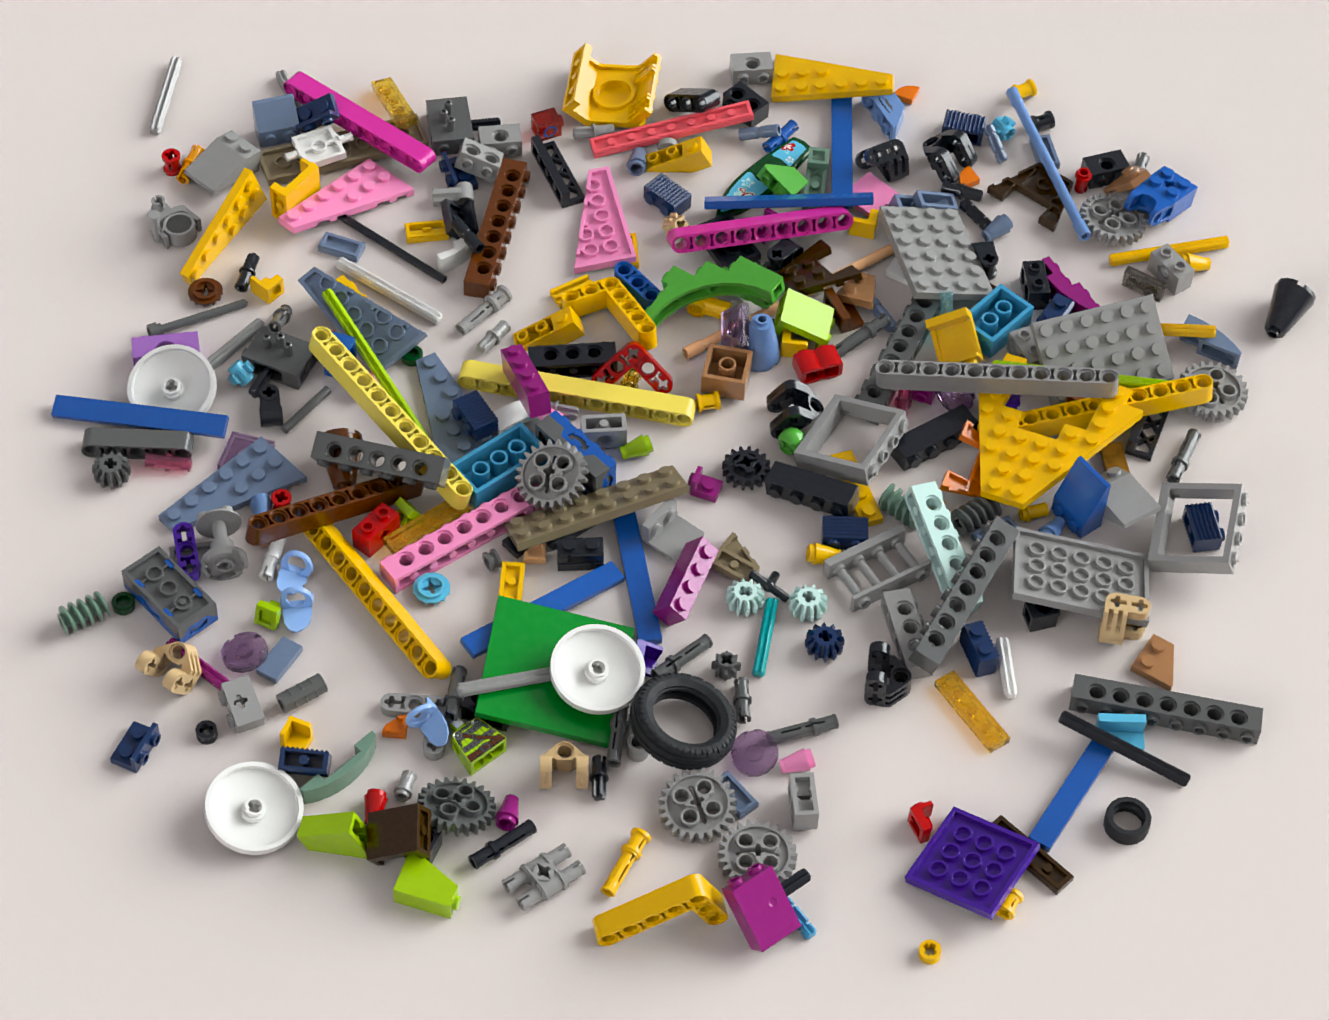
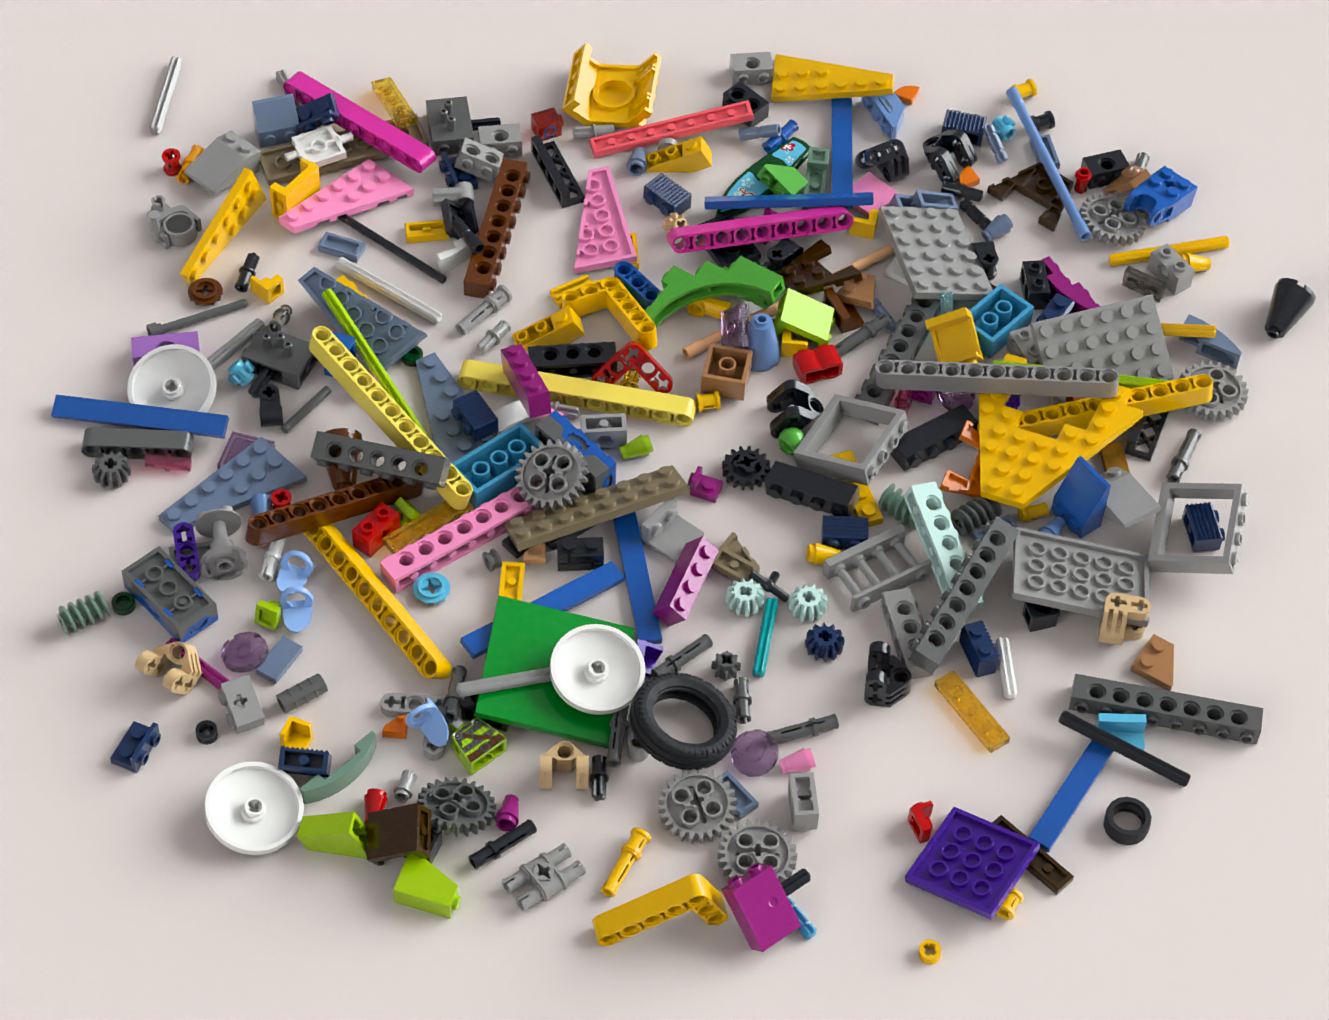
black beam [664,88,720,113] -> none

